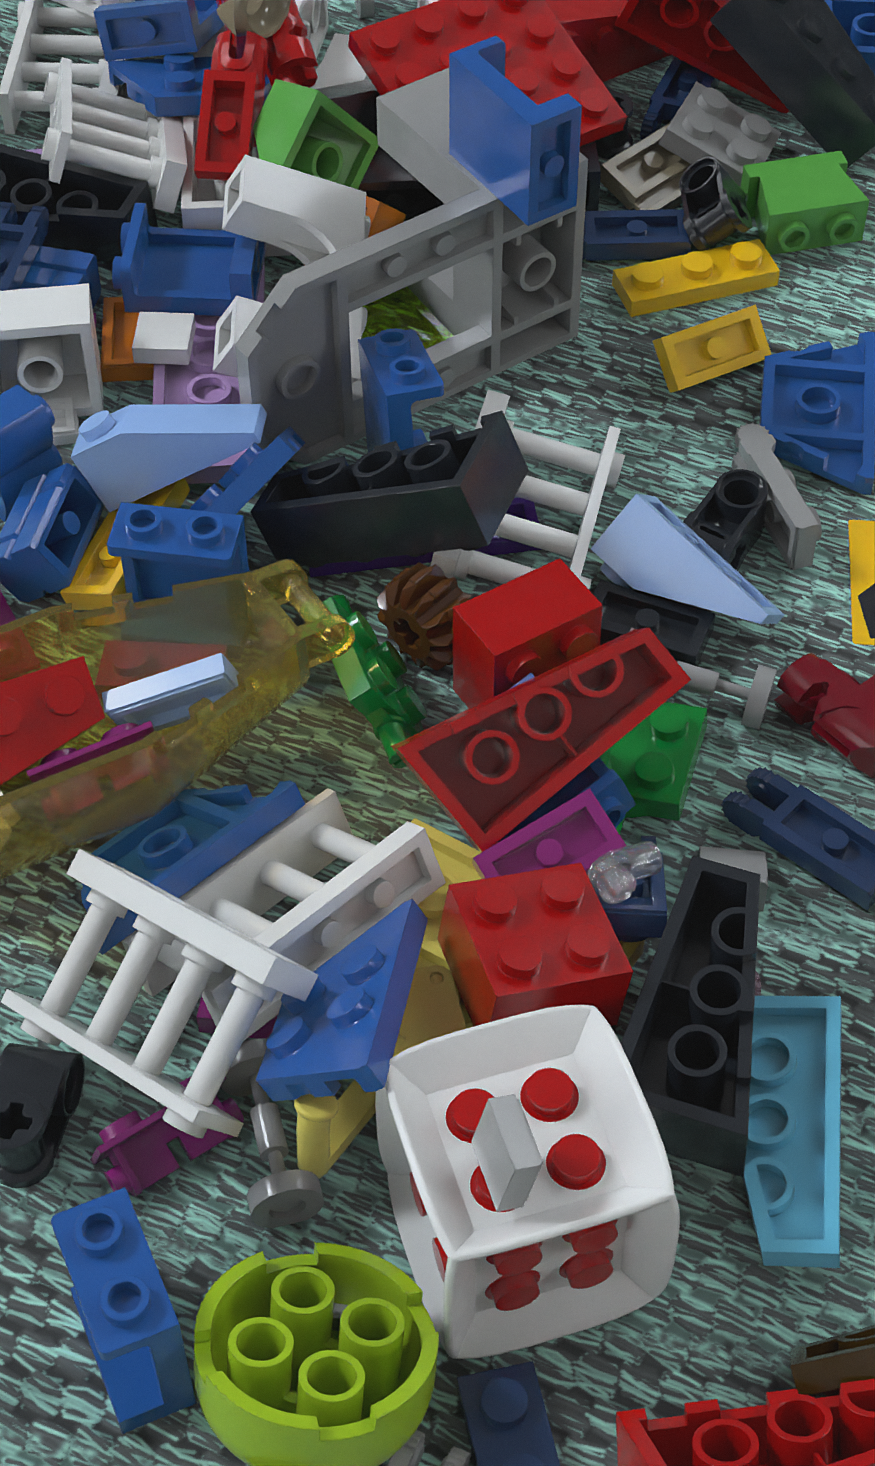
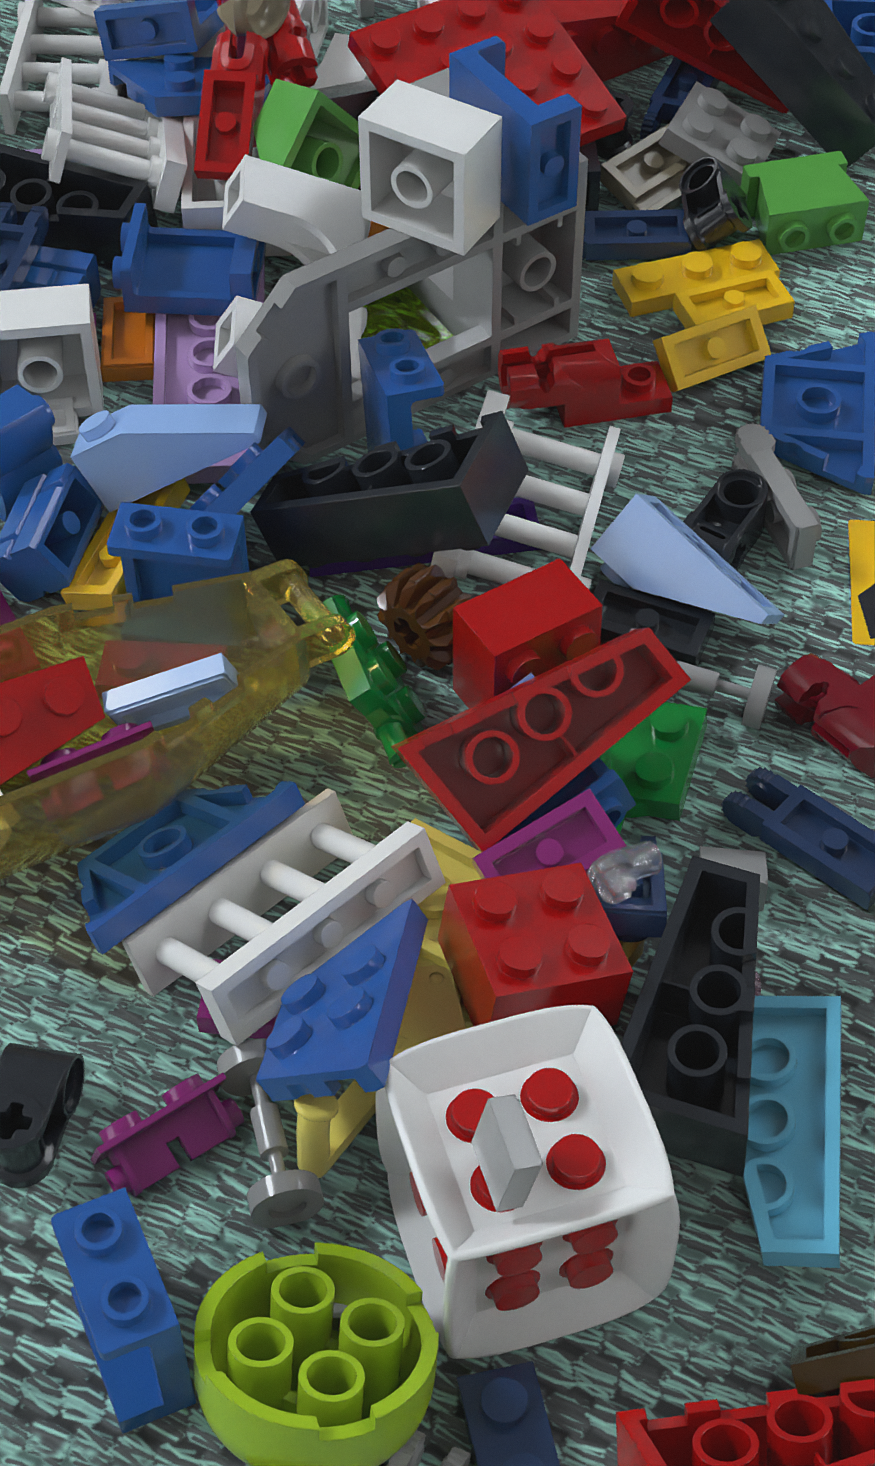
white fence [1,849,318,1138] -> none
white tile [132,312,196,365] -> none
none -> white brick [358,79,502,256]
none -> red plate [498,339,673,428]
none -> yellow plate [673,269,795,329]

